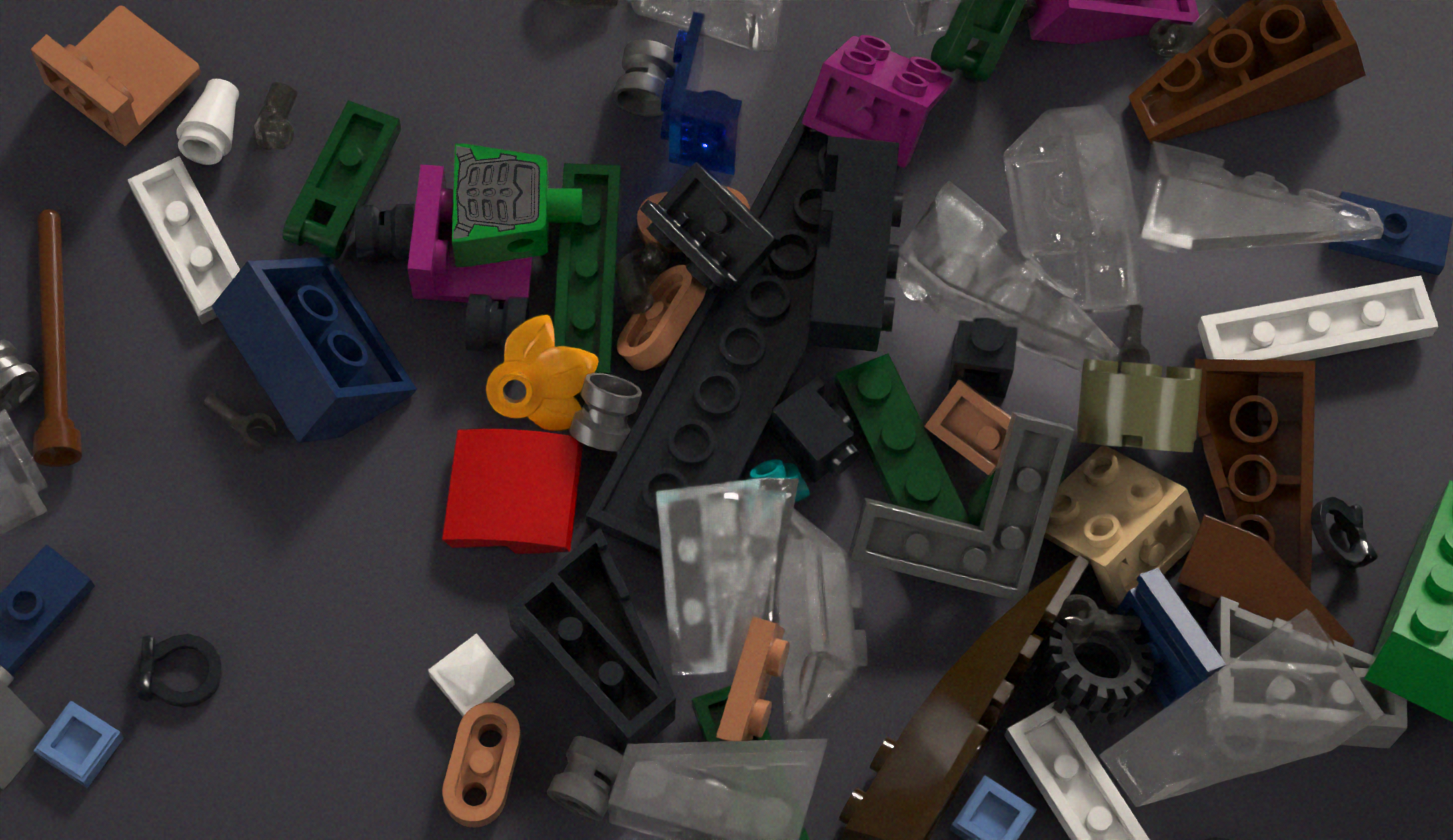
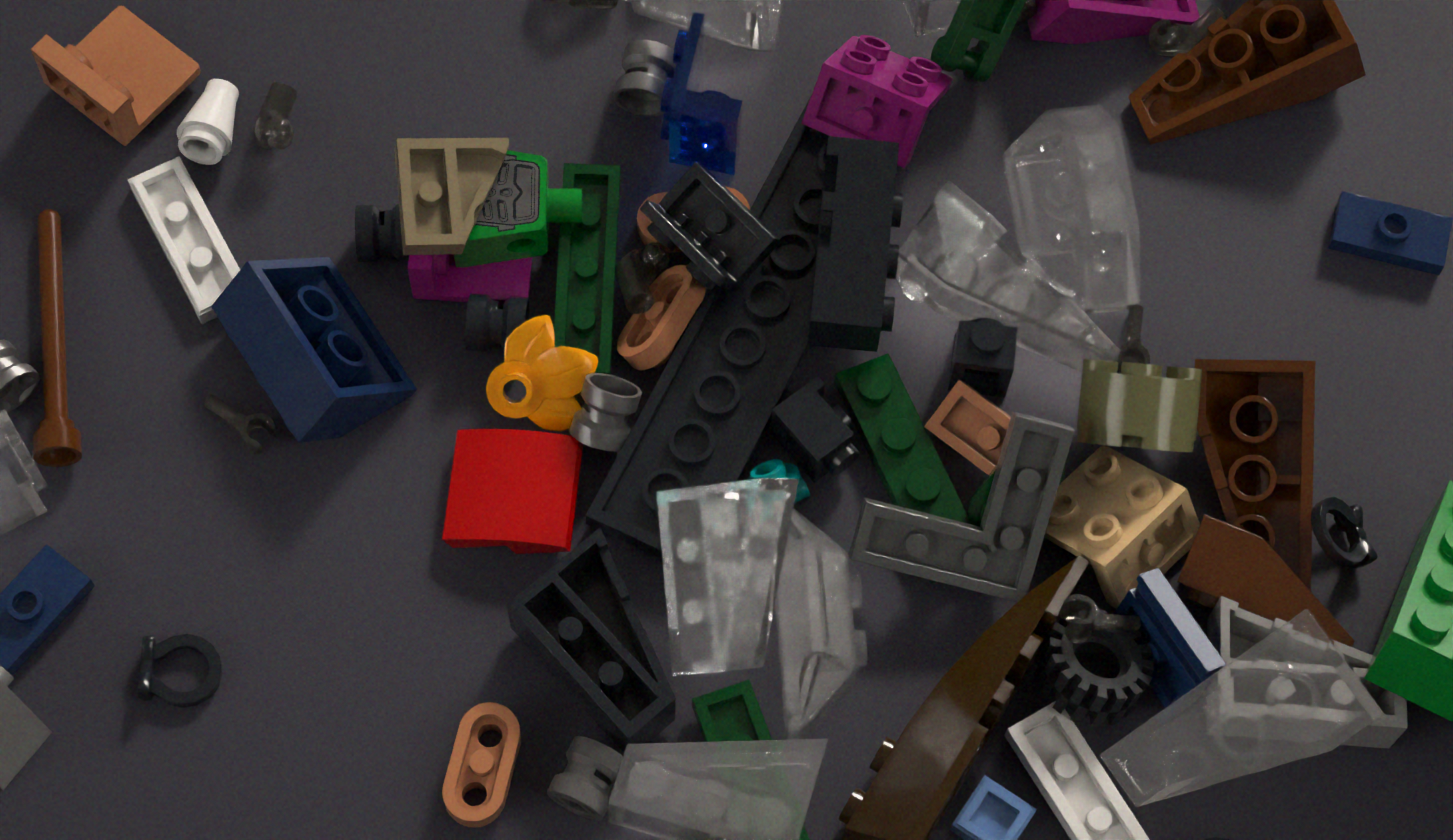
medium blue tile [33,701,124,788] -> none
dark green plate [282,100,401,260] -> none
white tile [428,633,515,717] -> none
nougat plate [716,616,790,748] -> none
clear wedge [1138,141,1384,253] -> none
white plate [1197,275,1438,360] -> none
none -> dark tan wing [394,138,509,255]

